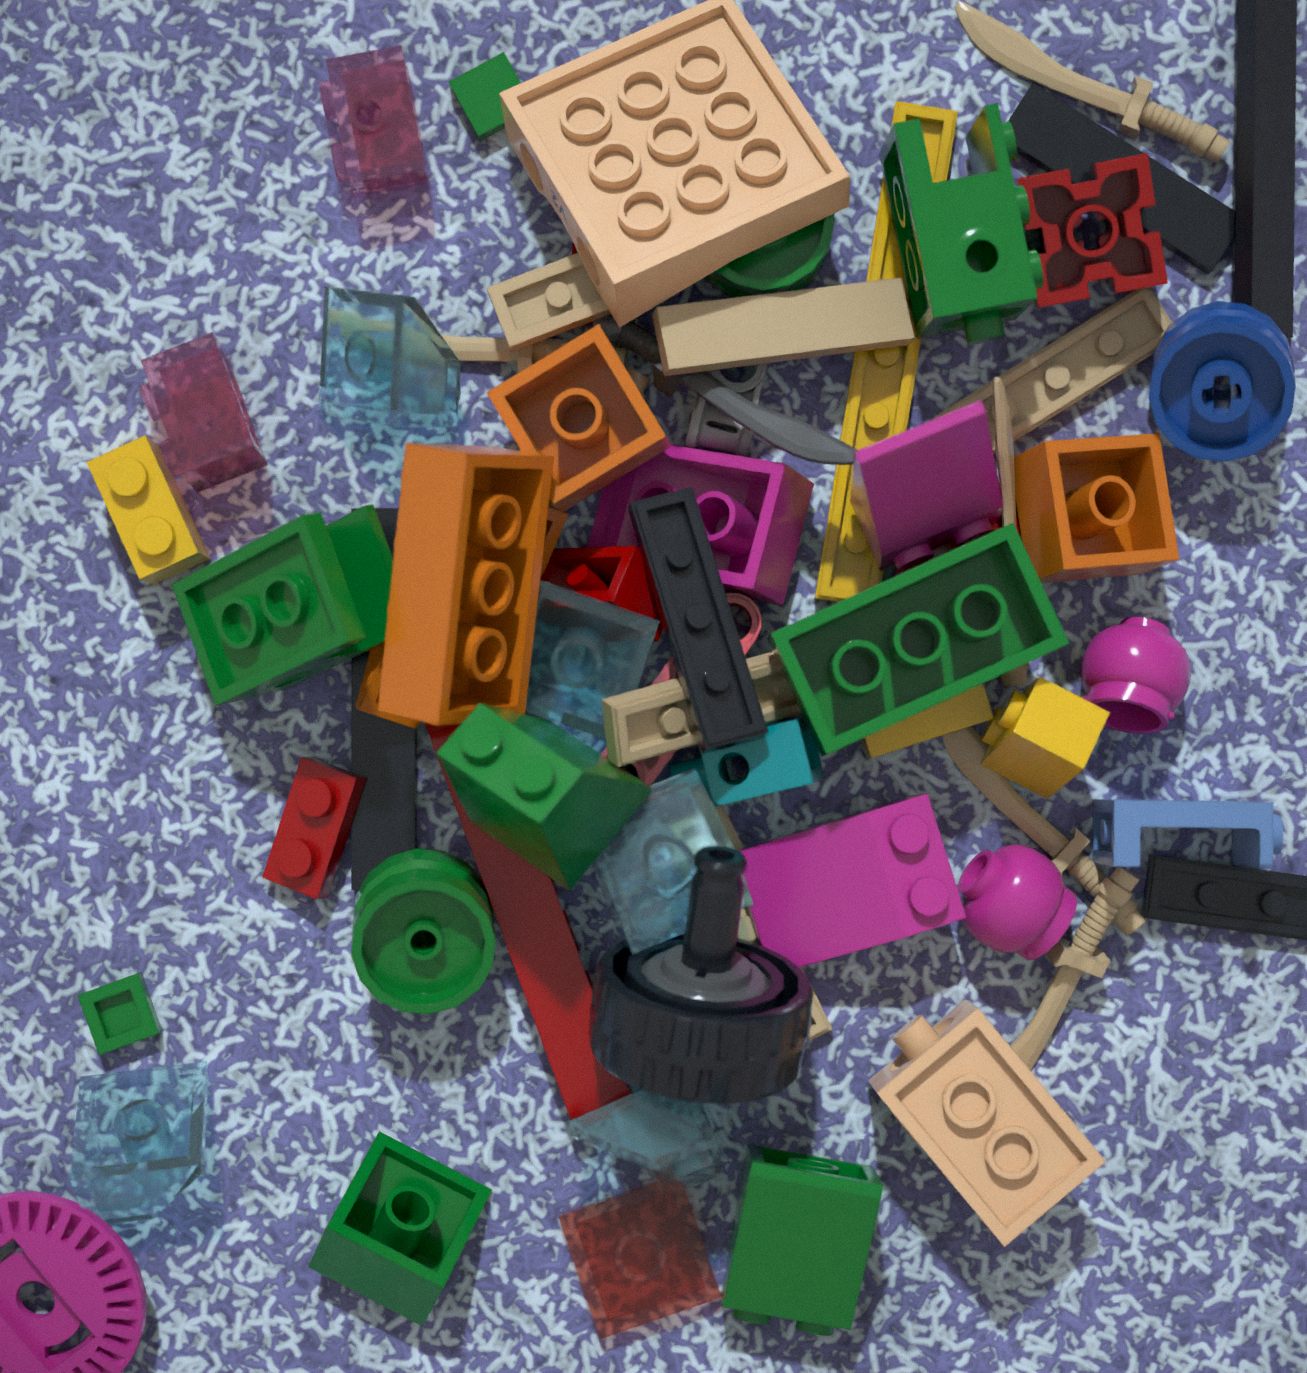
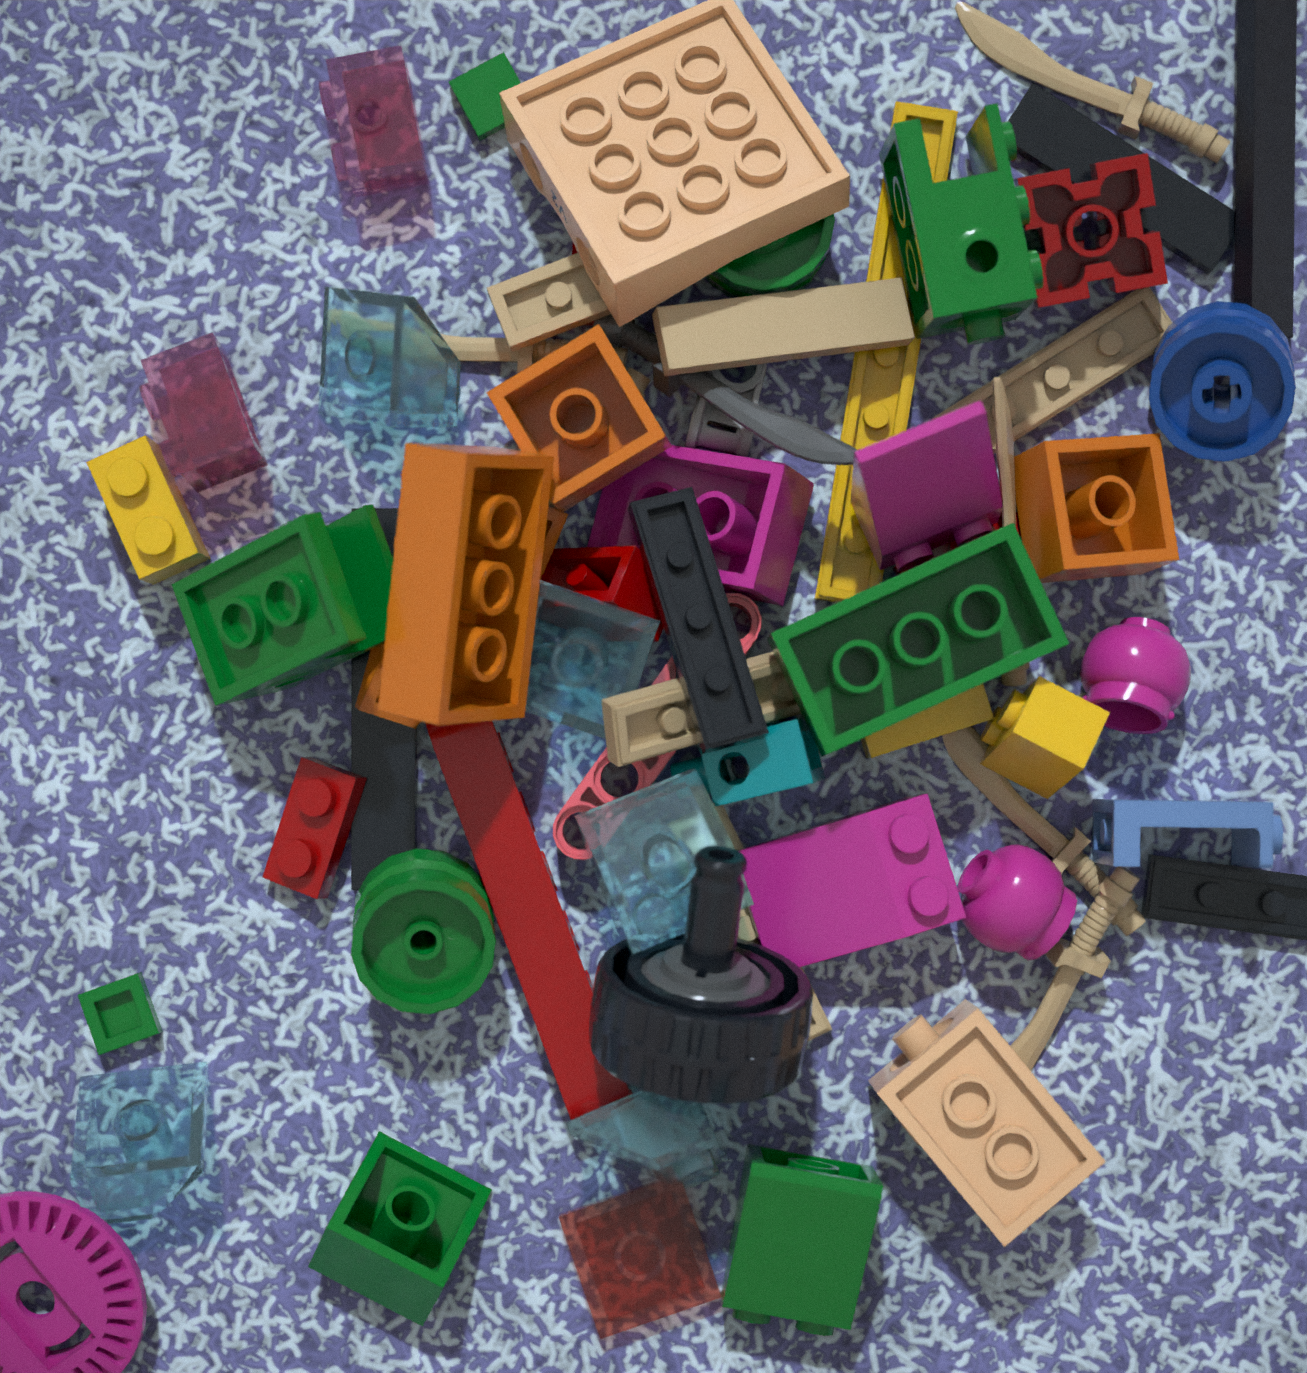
green slope [436,703,652,891] -> none

